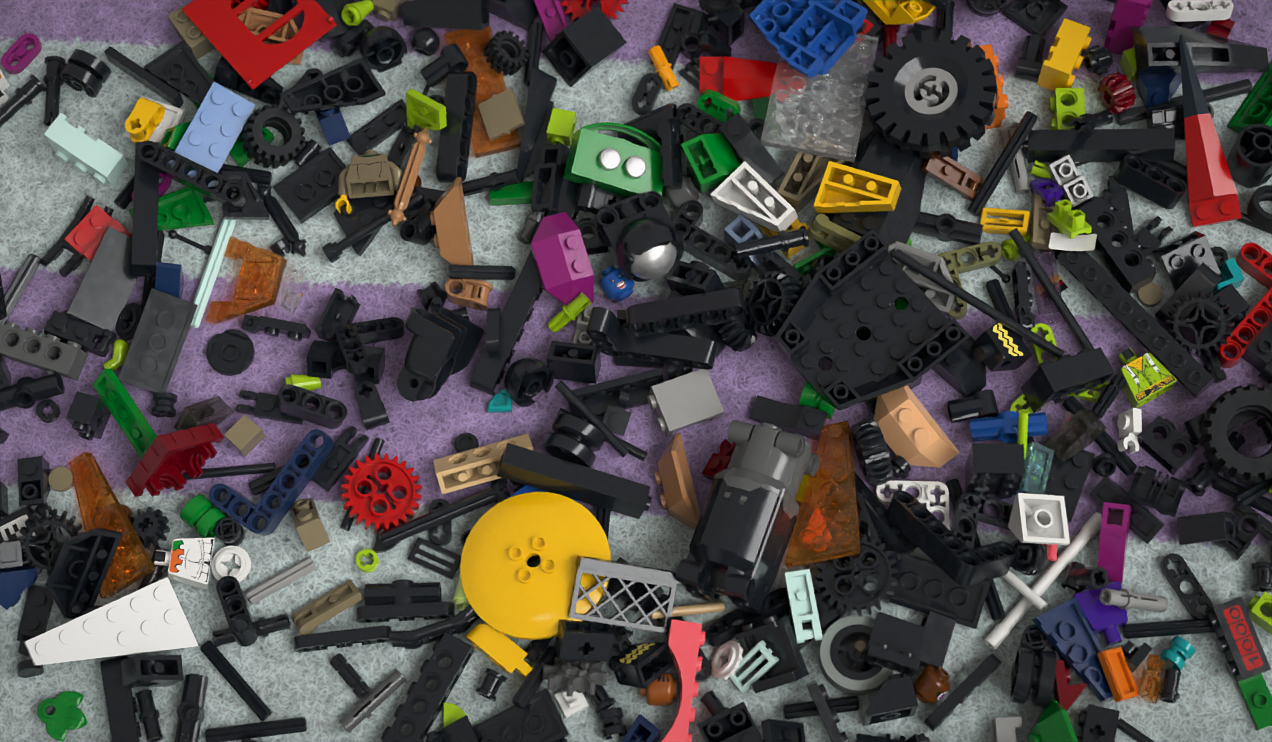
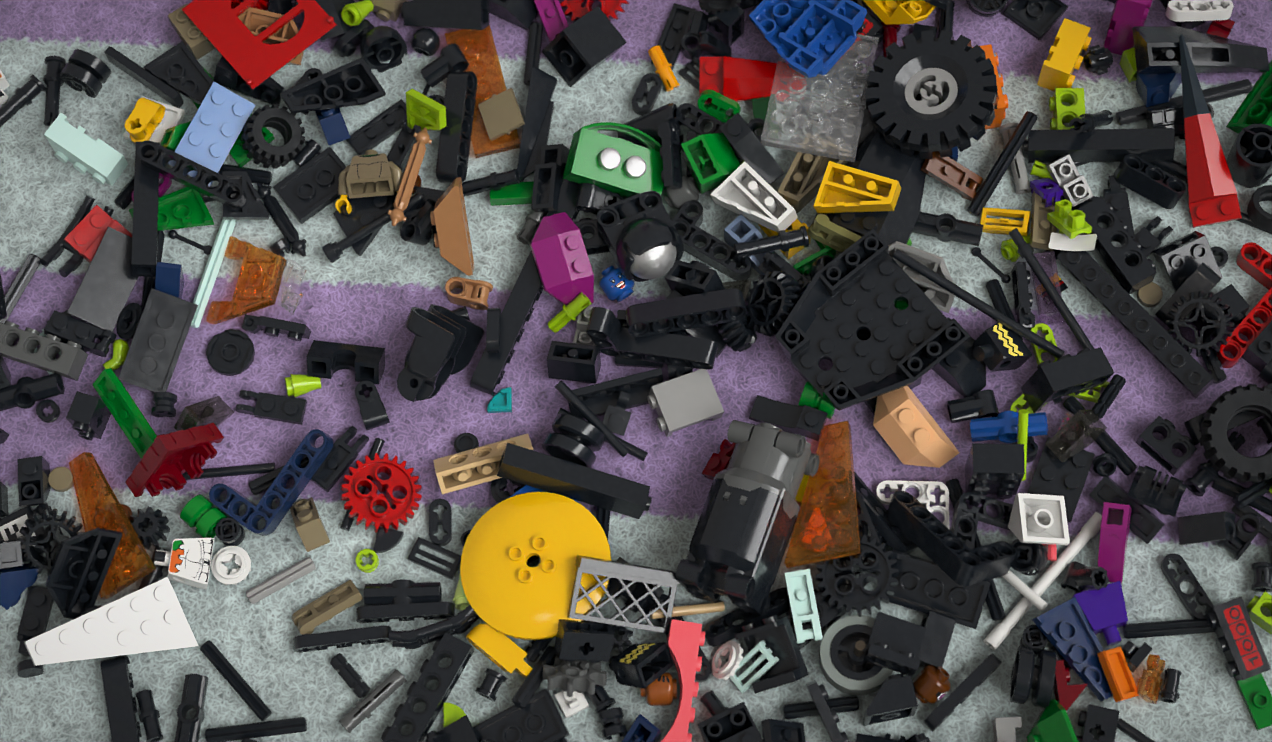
magenta plate [1,33,42,75] -> none
green plate [37,691,87,741] -> none
black brick [121,655,183,687] -> none
black pin [212,613,291,647] -> none
black beam [216,576,258,647] -> none
dark tan panel [225,414,266,457] -> none
black beam [275,384,347,429] -> none
black hinge [315,288,361,343] -> none
black beam [335,317,404,374] -> none
black axle [379,488,497,547] -> none
black arm [417,282,447,311] -> none
black axle [447,265,516,280] -> none
black tyre [484,30,529,76] -> none
black cylinder [504,357,554,407] -> none
lime brick [546,108,577,146] -> none
medium nougat wedge [654,433,701,530] -> none
black gear [851,419,894,486] -> none
black plate [891,455,911,479] -> none
olive beam [937,241,1002,320] -> none
black piece [1014,34,1046,82] -> none
clear light blue plate [1018,442,1054,495] -> none
dark red gear [1097,72,1136,114] -> none
light grey pin [1100,588,1168,613] -> none
white plate [1117,408,1142,454] -> none
lime torso [1118,348,1177,409] -> none
teal wheel [1159,636,1196,671] -> none
teal panel [1211,258,1245,296] -> none

